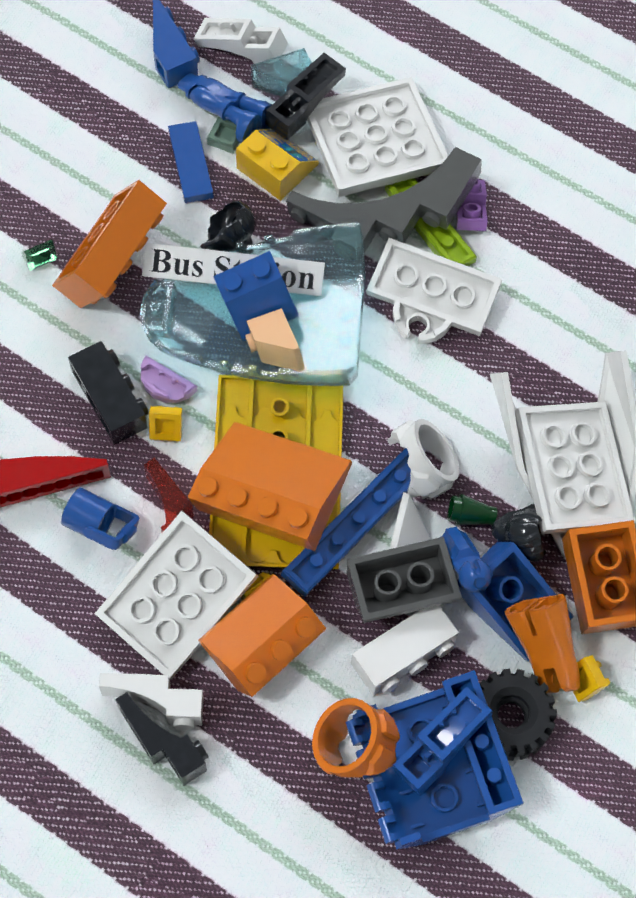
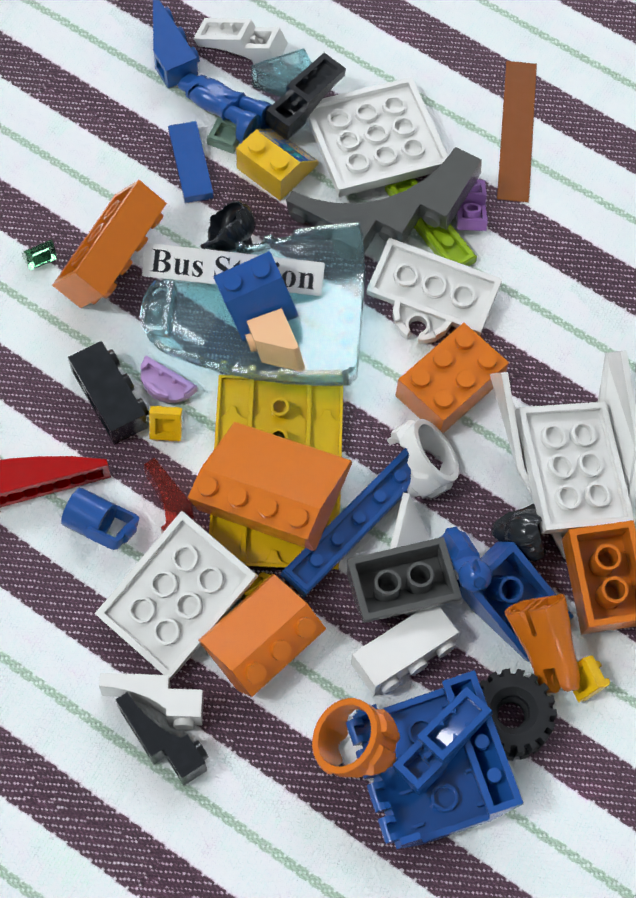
dark green cone [447,494,497,526] -> none
none -> orange brick [395,322,509,433]
none -> dark orange sticker [497,61,537,203]

